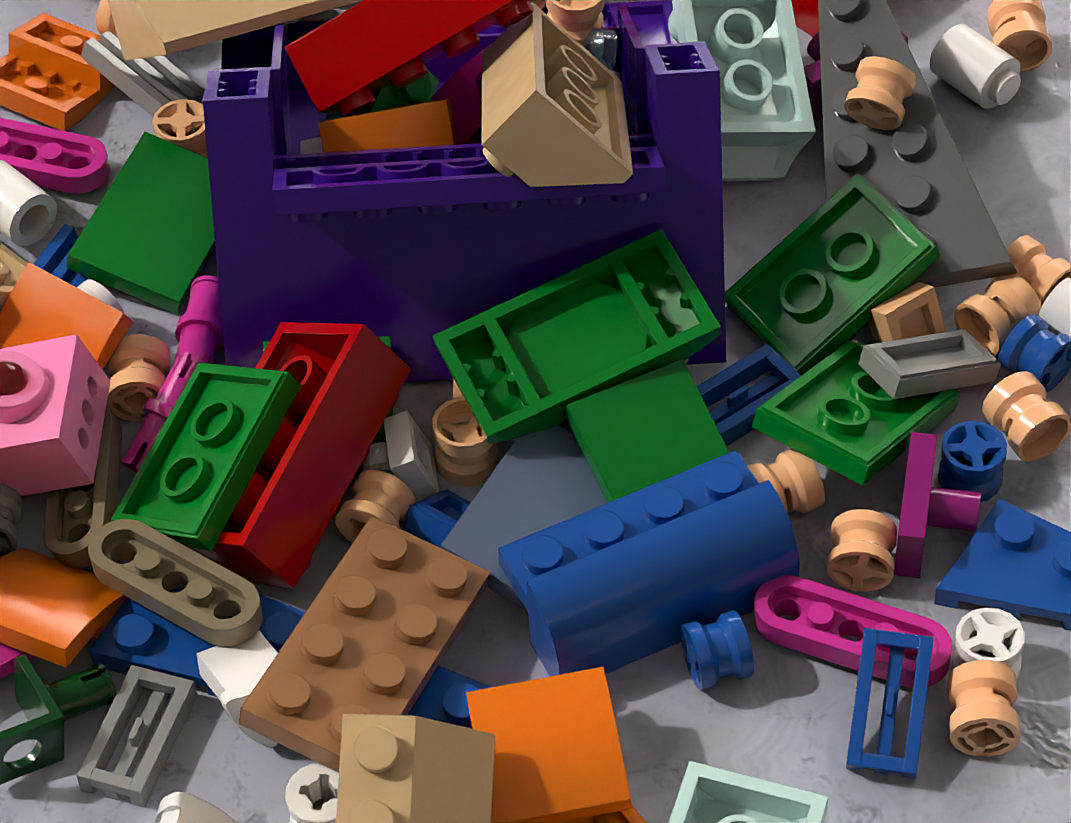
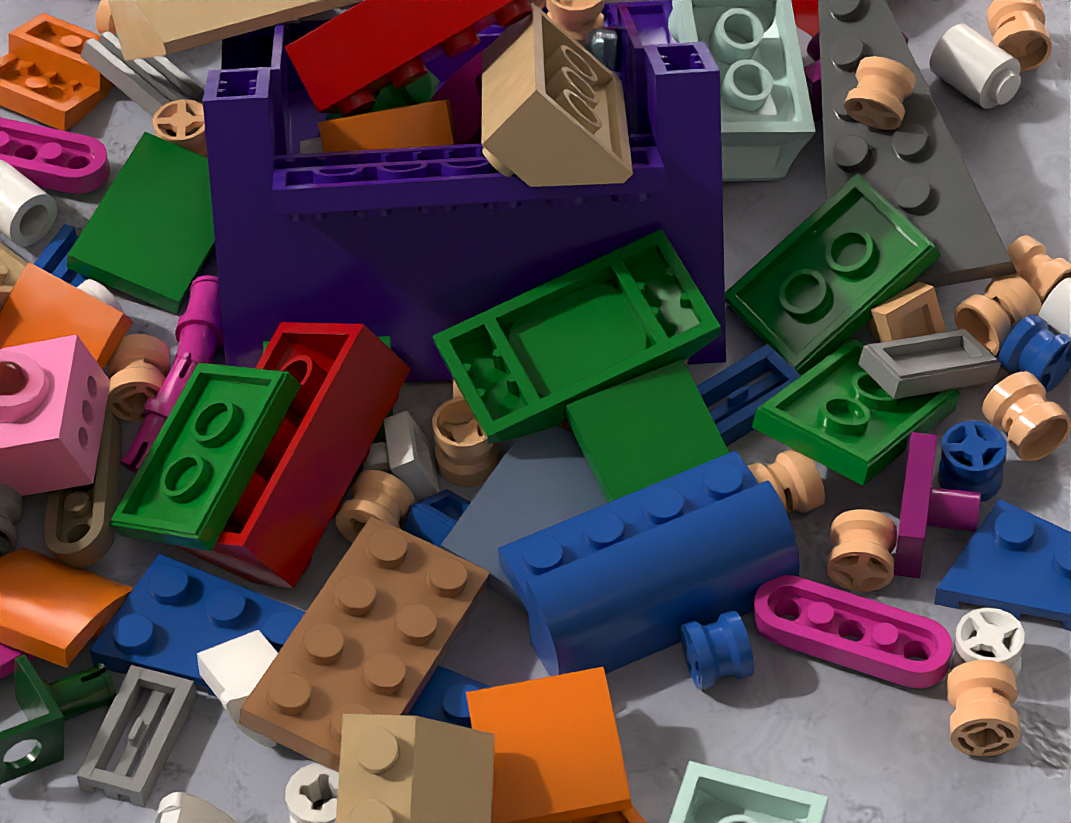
dark tan plate [88,519,263,646] -> none
blue tile [846,628,934,779] -> none

